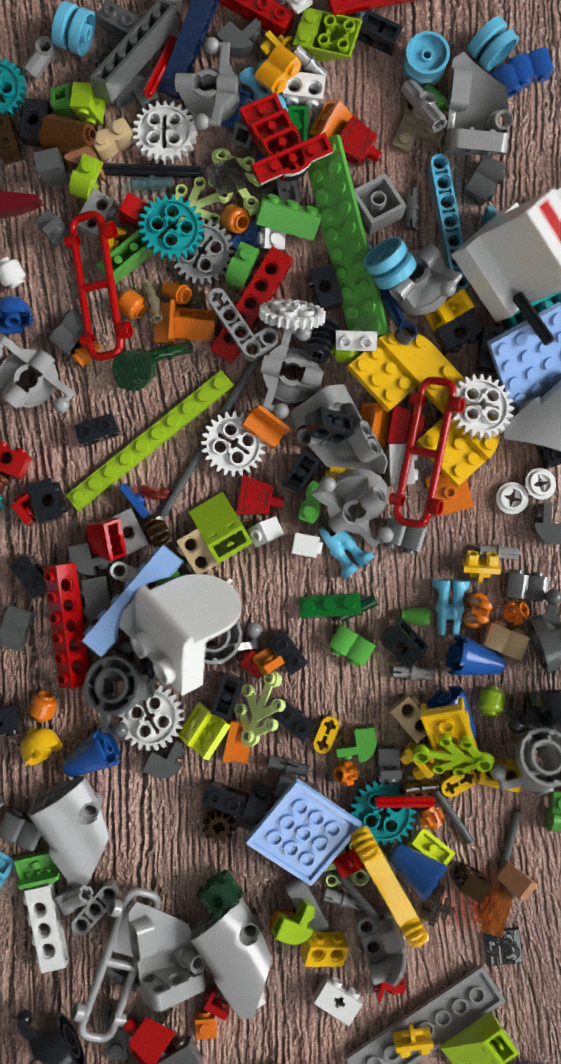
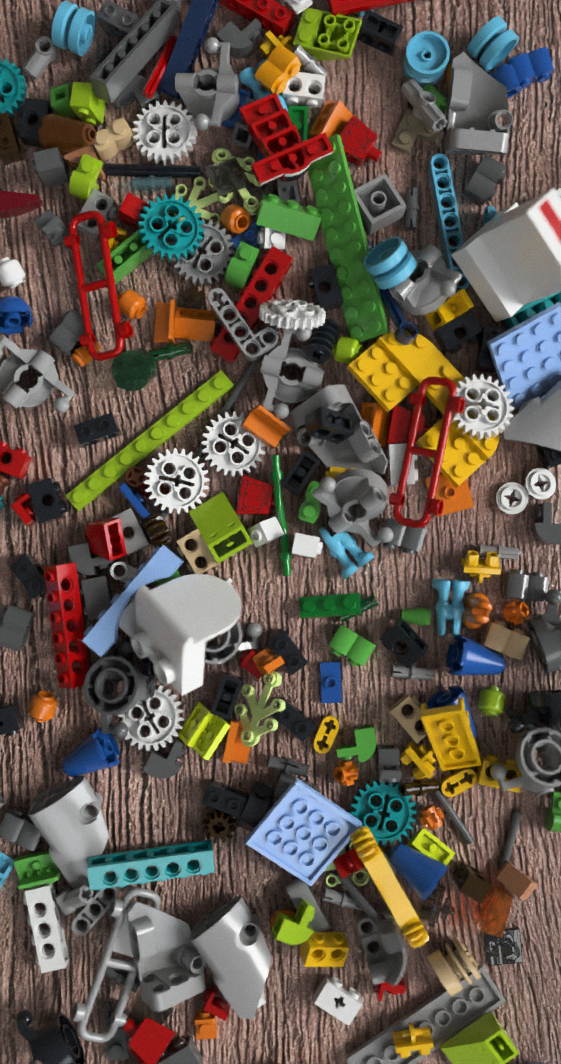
yellow cylinder [20,727,63,766] -> none
dark tan pin [142,282,163,323] -> none
orange cone [161,282,192,304] -> none
clear green brick [195,869,244,920] -> none
white hinge [336,330,378,351] -> none
red axle [374,796,435,808] -> none
lime plant [413,733,494,777] -> none
black axle [513,291,555,346] -> none
none -> teal brick [87,840,215,890]
none -> copper wheel [125,466,147,488]
none -> white gear [143,448,210,514]
none -> green bar [270,455,292,576]
none -> blue plate [320,661,342,703]
none -> tan wheel [427,937,481,997]

